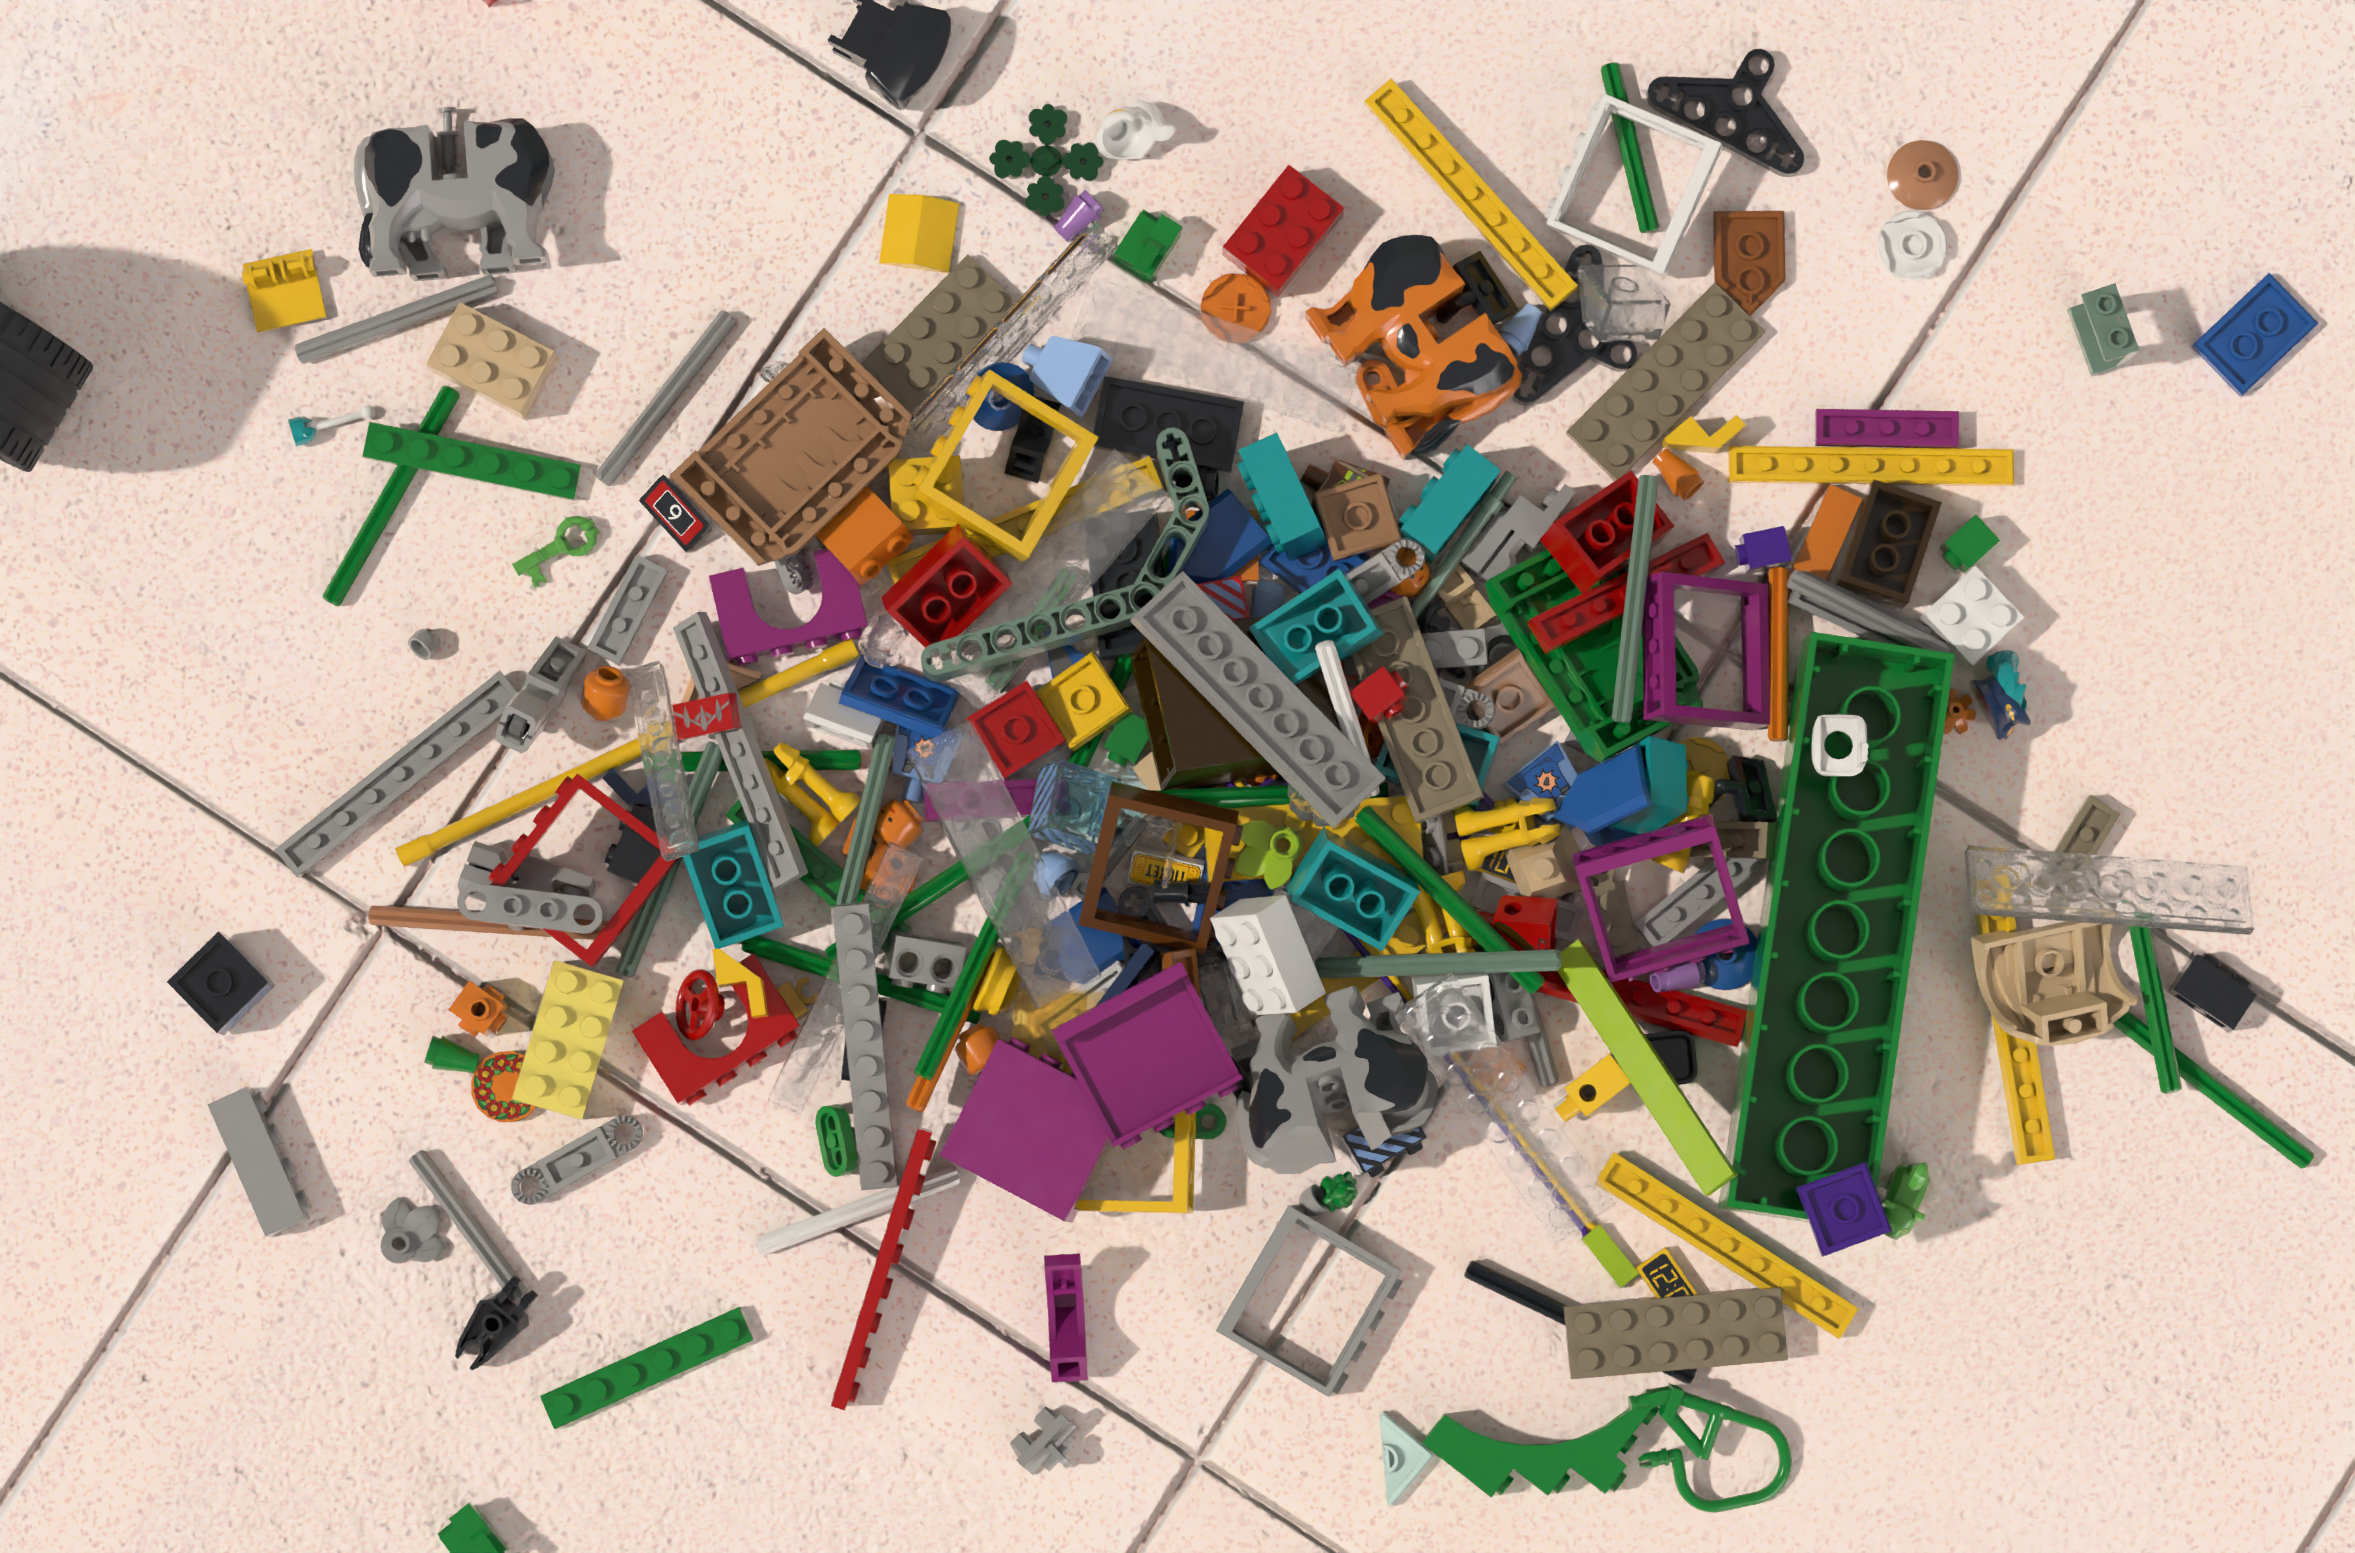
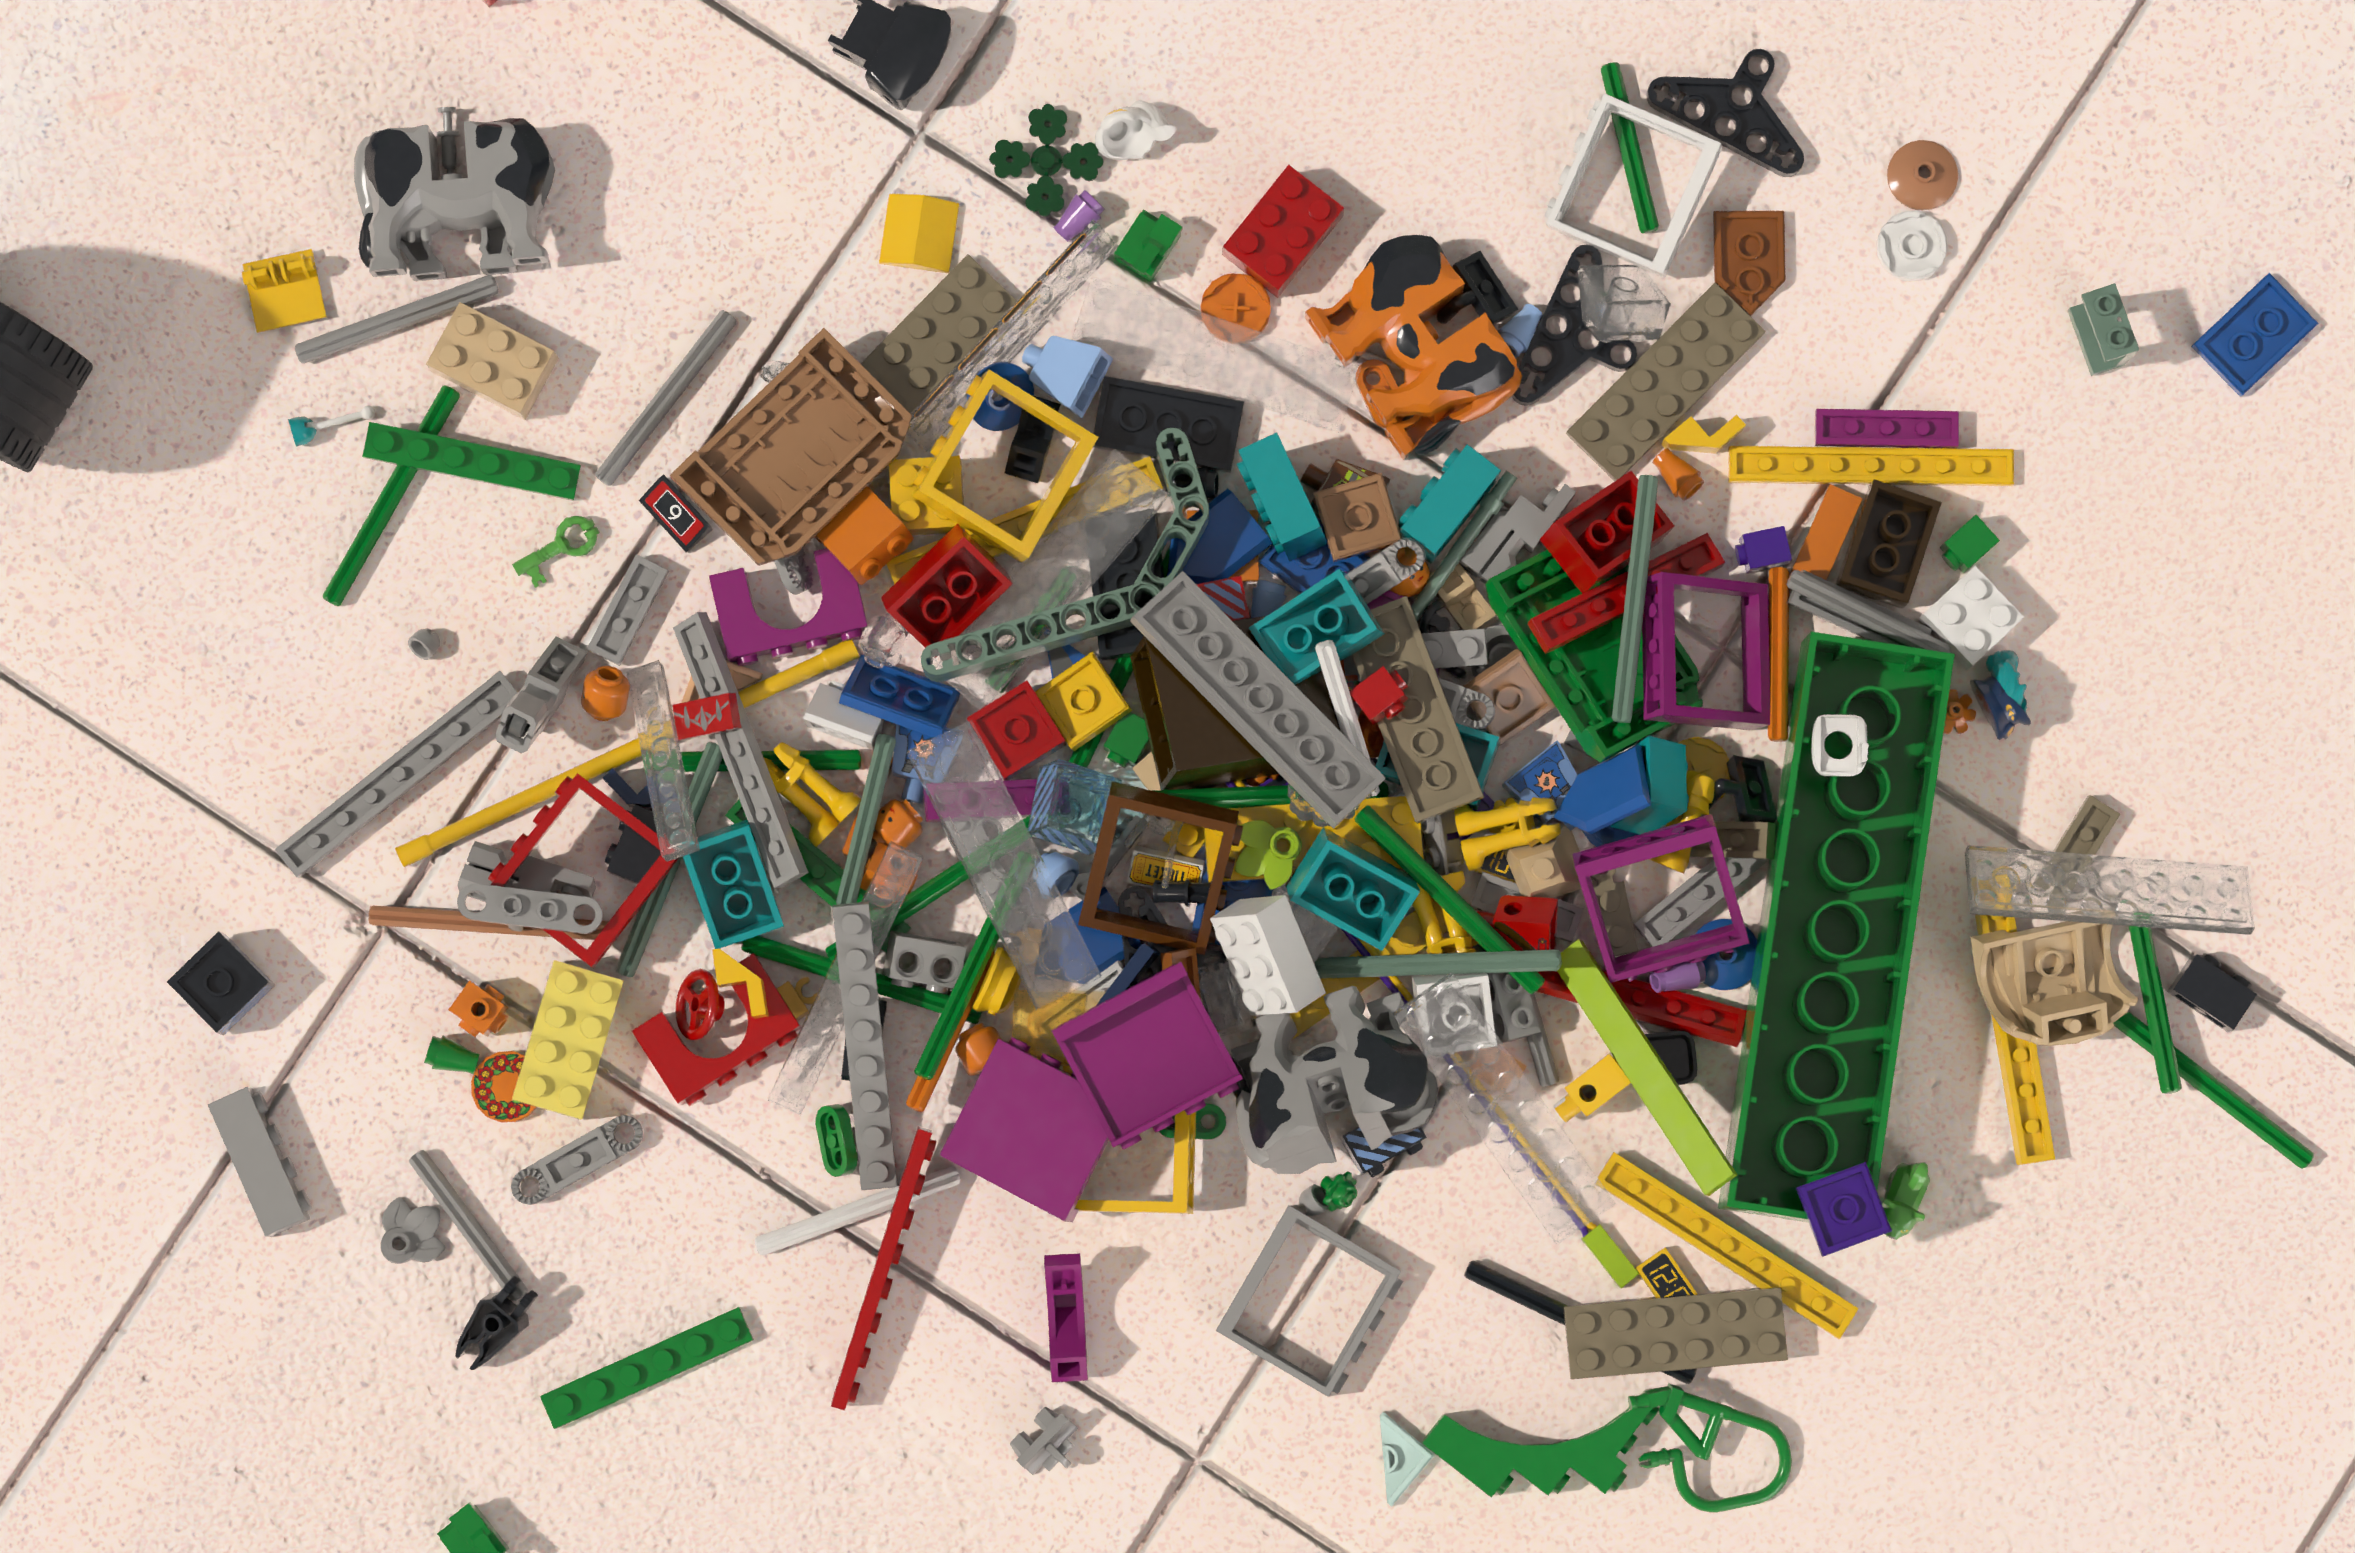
yellow plate [1364,78,1578,311] -> none

